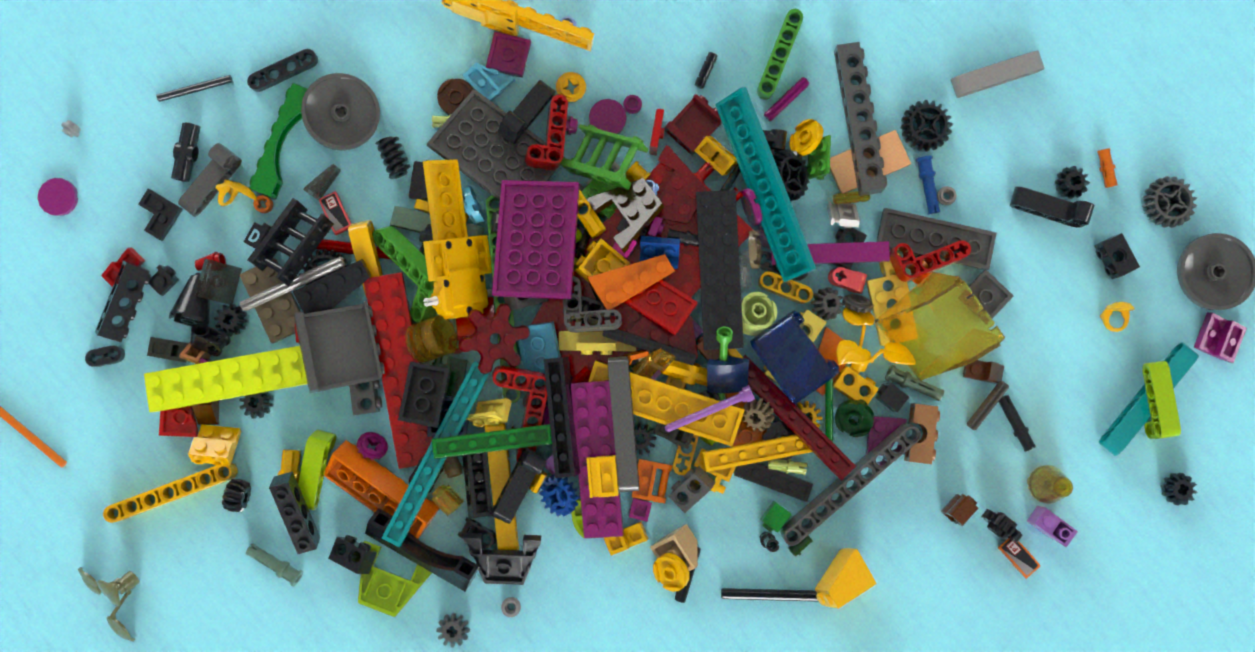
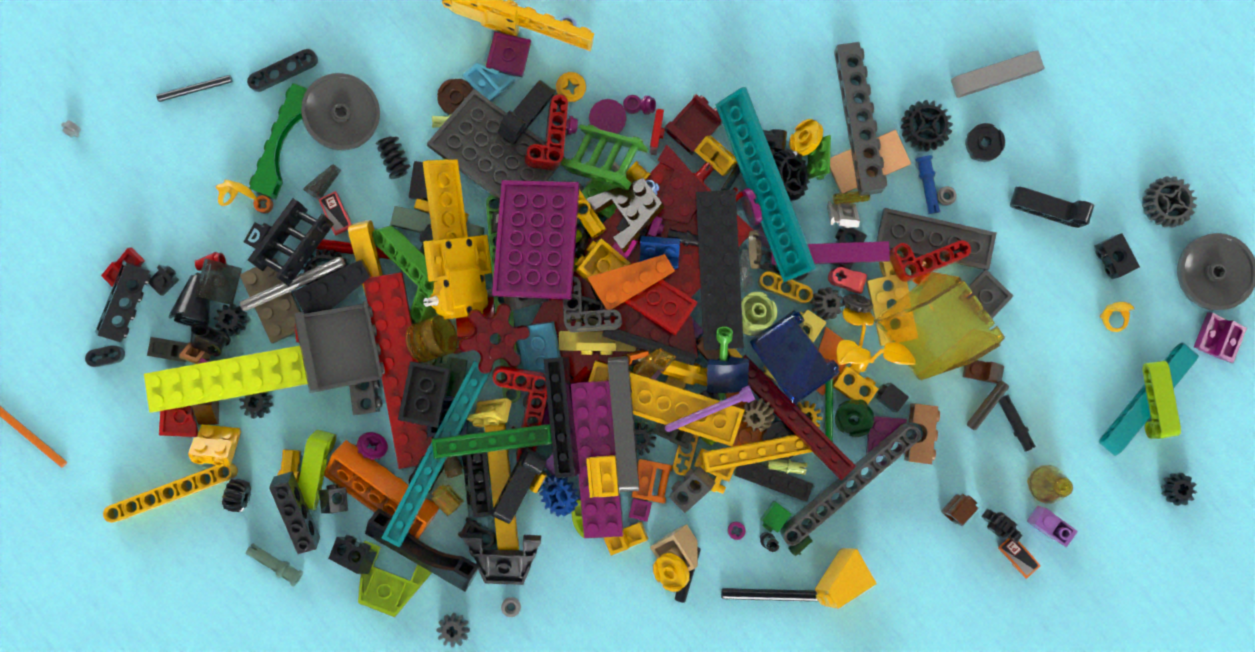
magenta tile [37,178,78,216] -> none
olive plant [78,567,140,641] -> none
black plate [138,188,183,241] -> none
black piece [171,122,201,182] -> none
dark grey beam [178,143,242,217] -> none
medium azure plate [462,186,485,225] -> none
black axle [695,52,718,89] -> none
bright green beam [757,9,803,100] -> none
magenta axle [764,77,809,121] -> none
sand green pin [885,365,944,401] -> none
black gear [1054,166,1090,199] -> none
orange pin [1097,148,1118,188] -> none
none -> black brick [319,484,348,513]
none -> magenta plate [640,95,656,115]
none -> magenta bush [727,521,746,540]
none -> black plate [965,123,1005,162]

